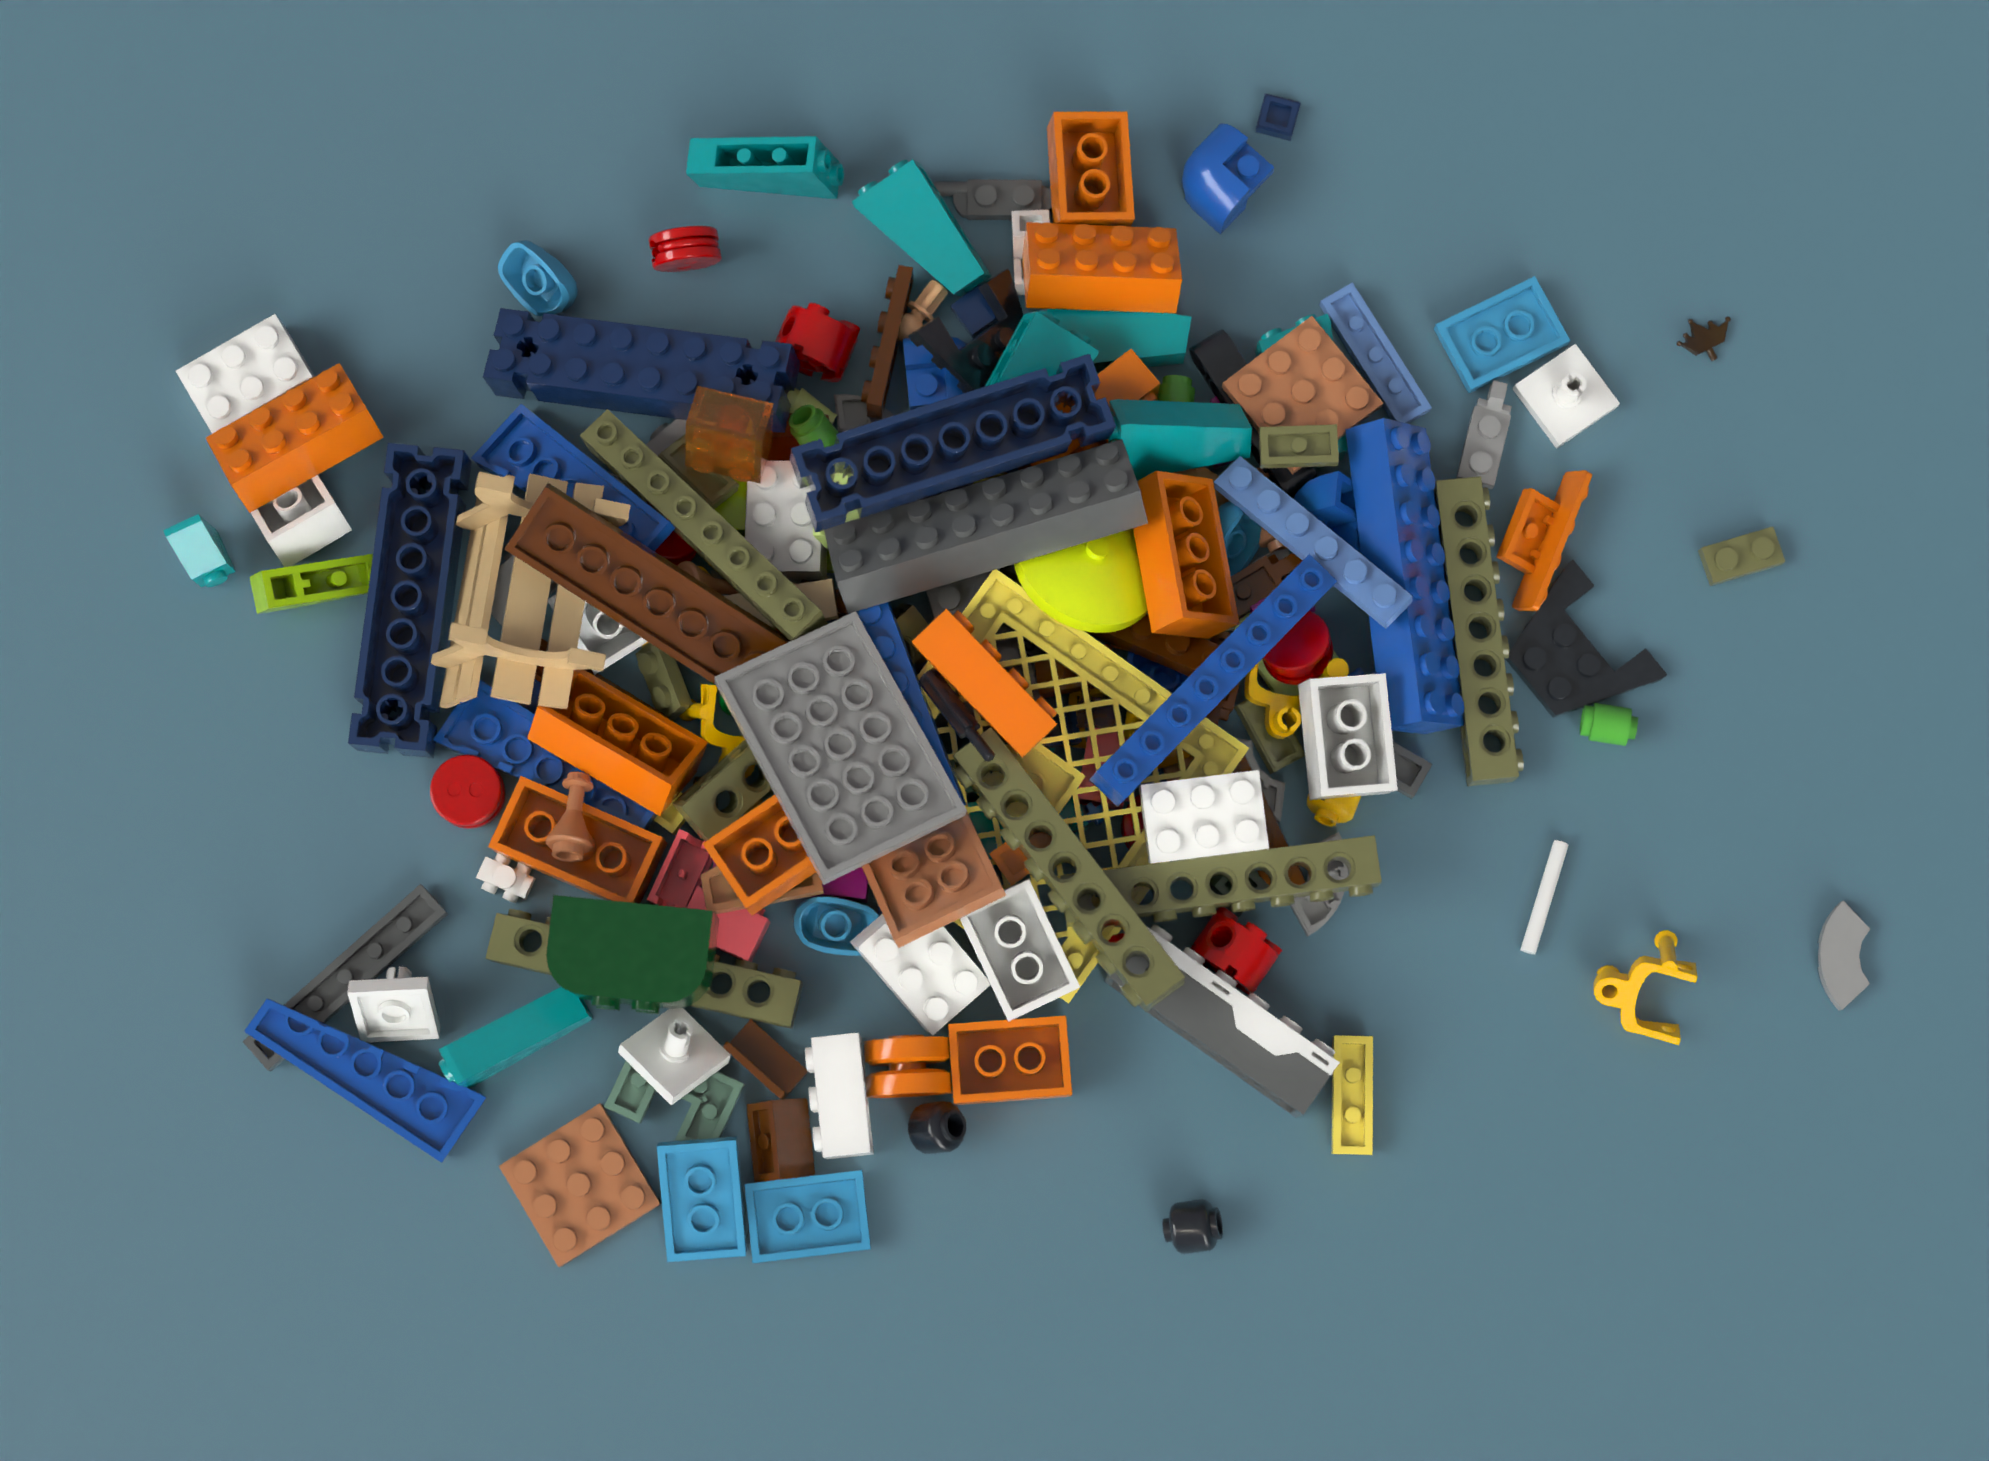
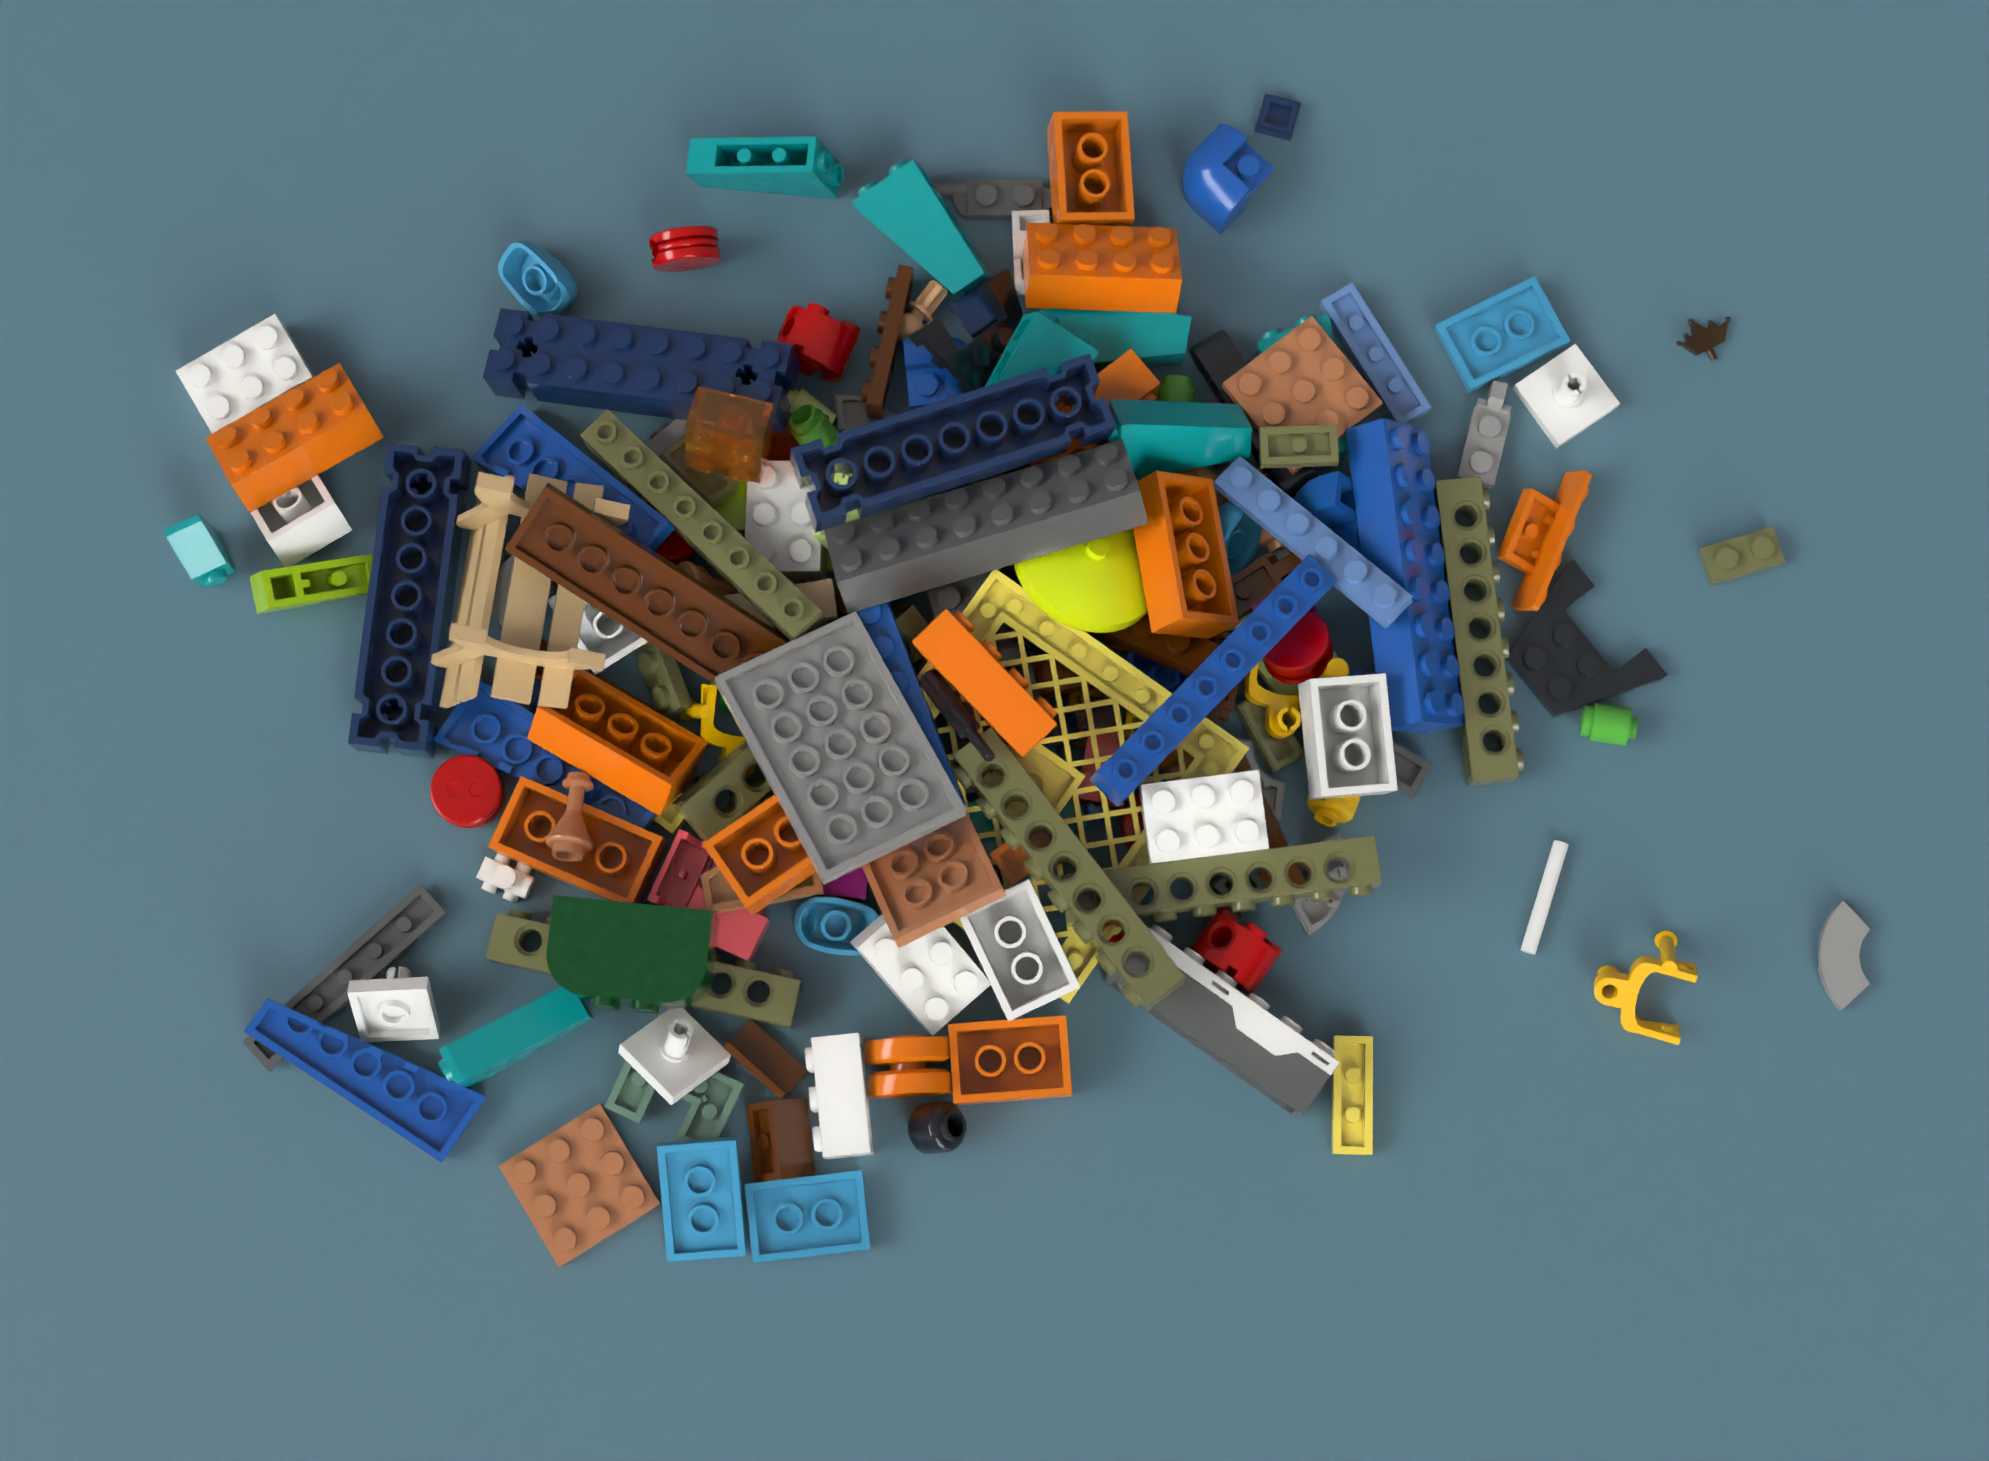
black head [1162,1199,1223,1254] -> none

